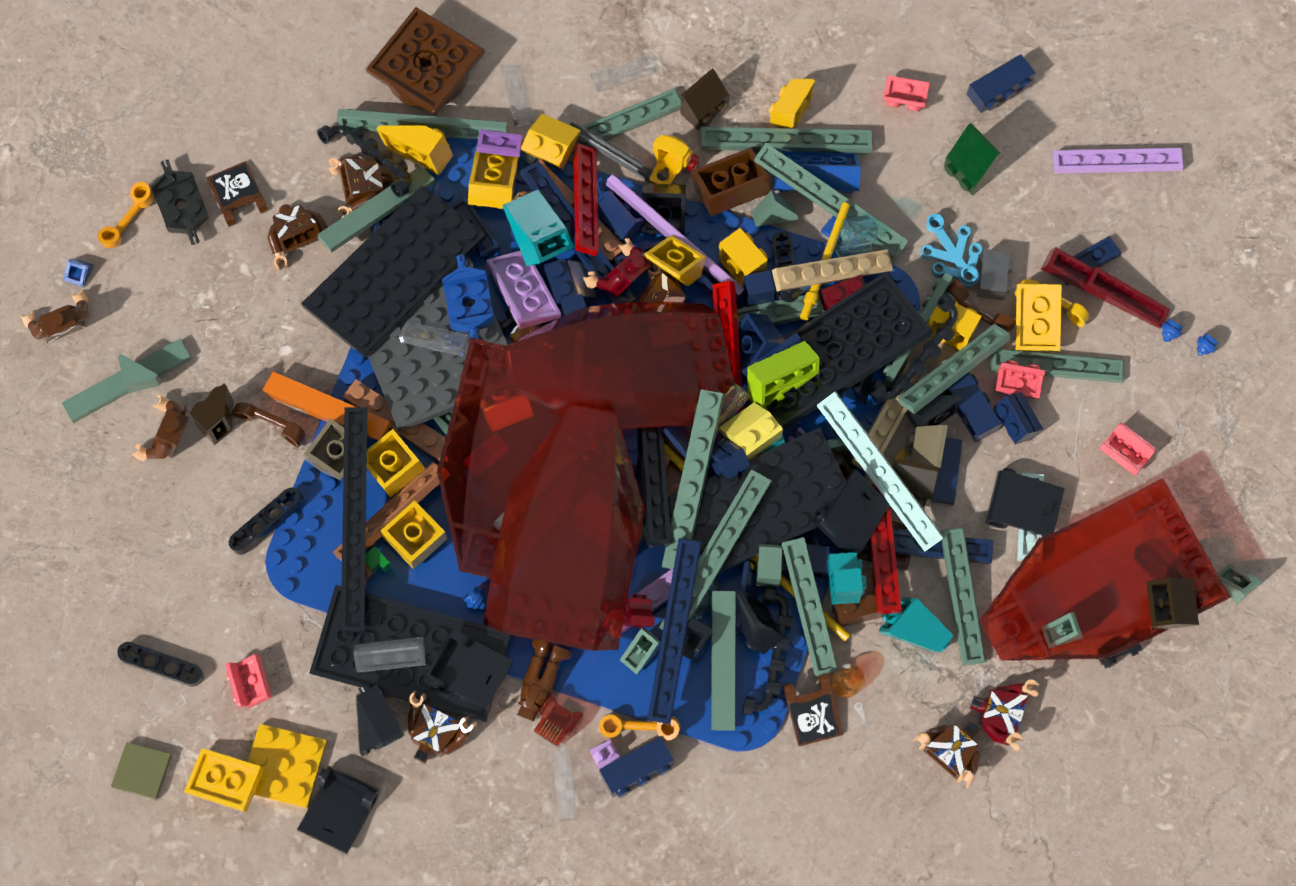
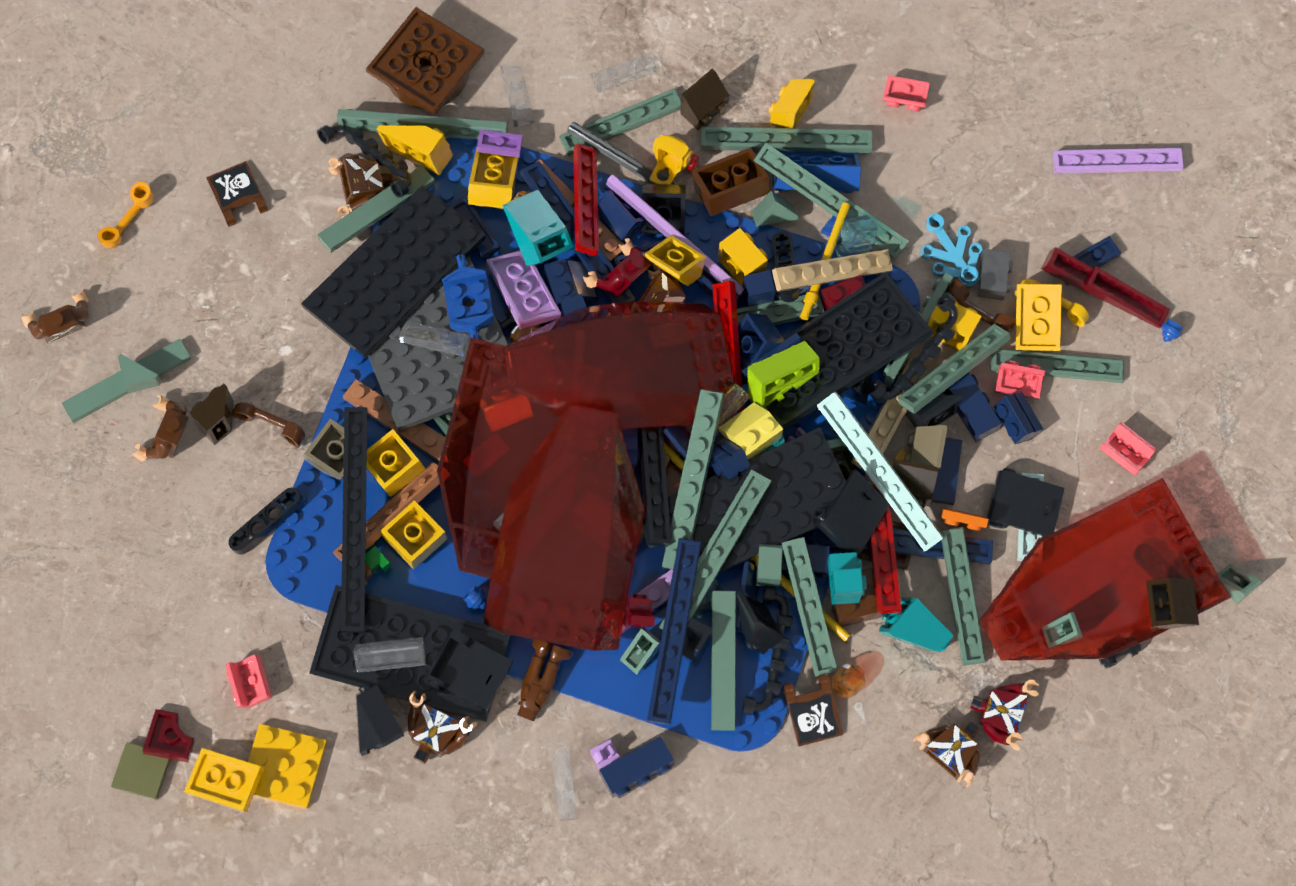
blue slope [63,258,93,287] -> none
black beam [117,642,204,687] -> none
pearl dark grey plate [151,159,209,245] -> none
orange slope [262,372,392,441] -> none
reddish brown torso [267,204,328,270] -> none
black door [297,766,380,855] -> none
yellow slope [521,113,581,170] -> none
clear red piece [534,694,584,748] -> none
light orange piece [599,713,681,740] -> none
dark green slope [944,123,1000,196] -> none
dark blue brick [967,54,1036,113] -> none
blue plate [1197,333,1219,356] -> none
none -> dark red tile [142,709,195,763]
none -> orange plate [939,507,989,531]

